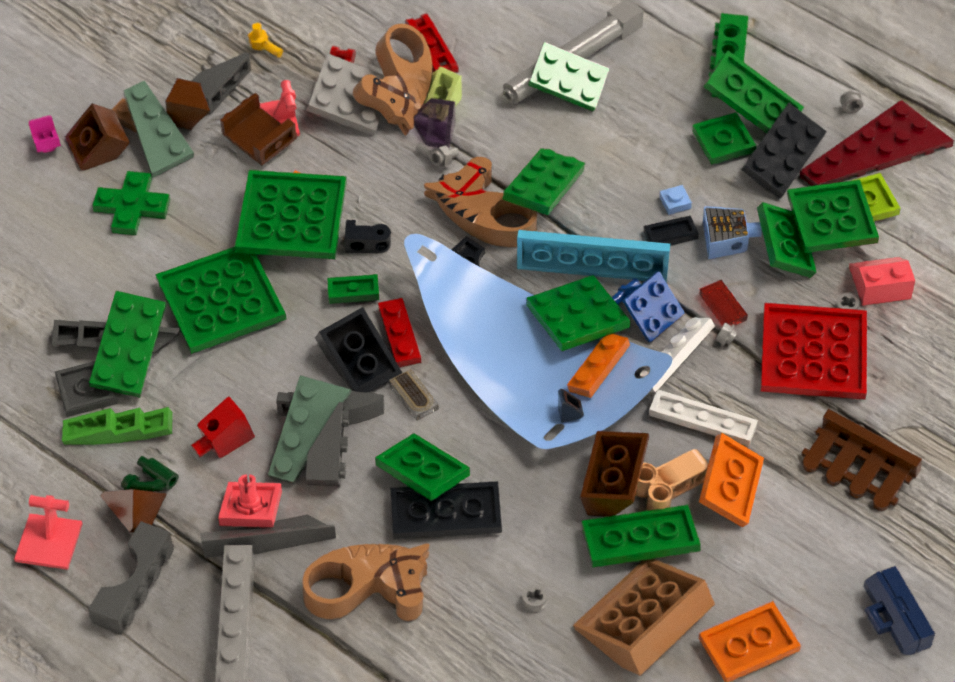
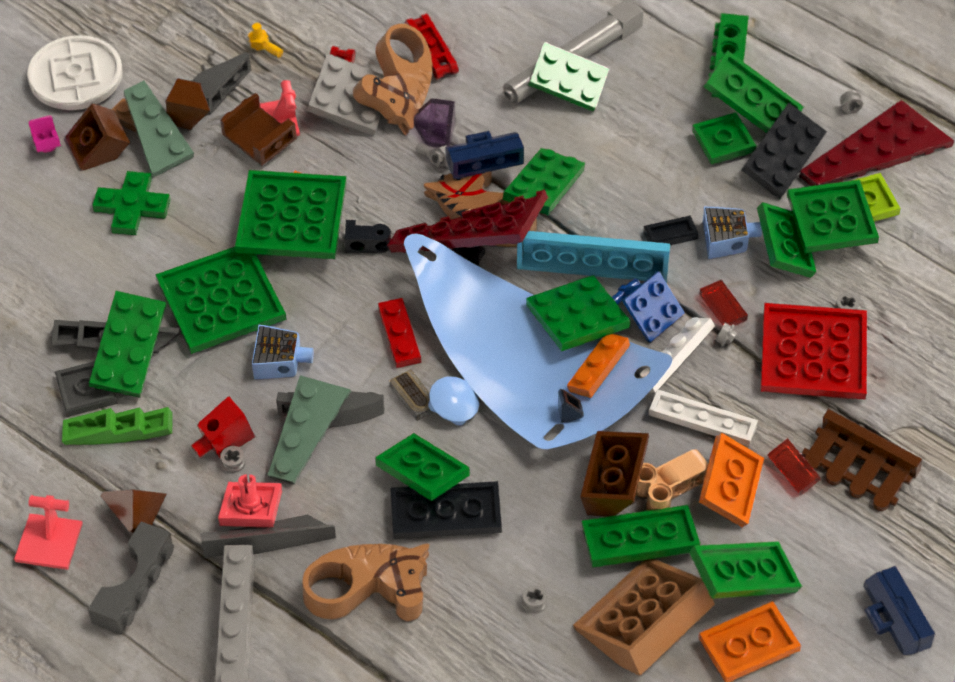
dark green plant [121,456,179,492] -> none
dark grey slope [306,402,350,486] -> none
black slope [315,307,402,393] -> none
green plate [327,274,380,304] -> none
yellowish green slope [422,67,462,120] -> none
light blue plate [659,185,692,215] -> none
coral slope [849,257,915,306] -> none
none -> white plate [27,36,123,110]
none -> light grey bush [220,446,245,473]
none -> torso [252,325,314,380]
none -> dark red wing [388,189,548,253]
none -> light blue dish [428,377,480,426]
none -> dark blue piece [445,131,524,180]
none -> green plate [689,541,802,599]
none -> clear red tile [767,438,821,496]

